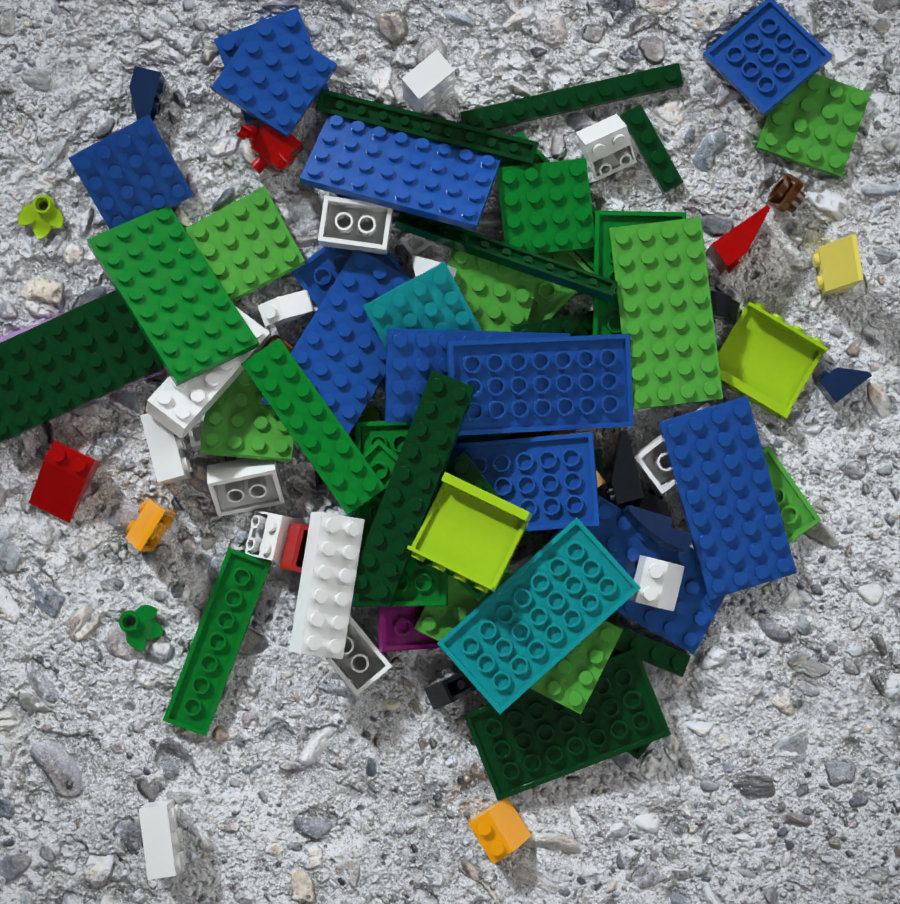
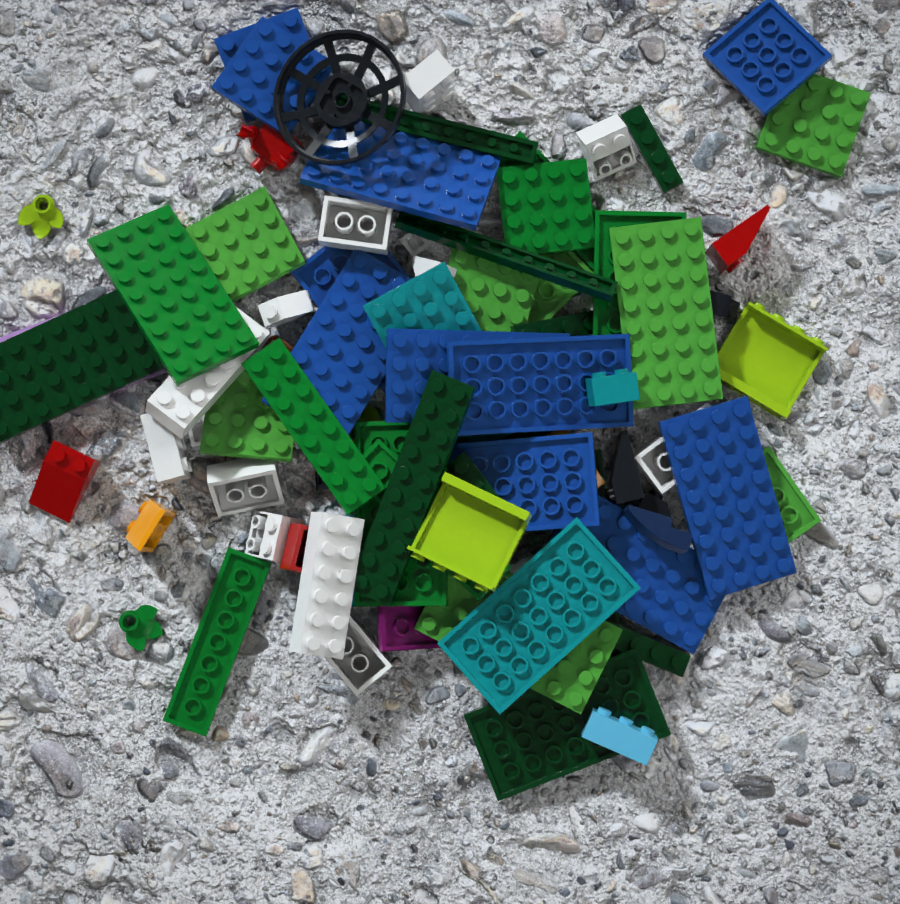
blue plate [69,114,194,230] -> none
dark blue slope [129,66,167,126] -> none
white brick [139,799,186,880] -> none
black slope [424,671,477,710] -> none
dark green plate [460,63,684,130] -> none
light orange slope [468,797,532,864] -> none
white slope [629,555,685,611] -> none
reddish brown piece [766,173,805,213] -> none
light yellow slope [812,234,864,295] -> none
dark blue slope [815,367,872,405] -> none
none -> black dish [273,29,406,166]
none -> medium azure brick [581,707,658,766]
none -> teal brick [585,368,640,406]

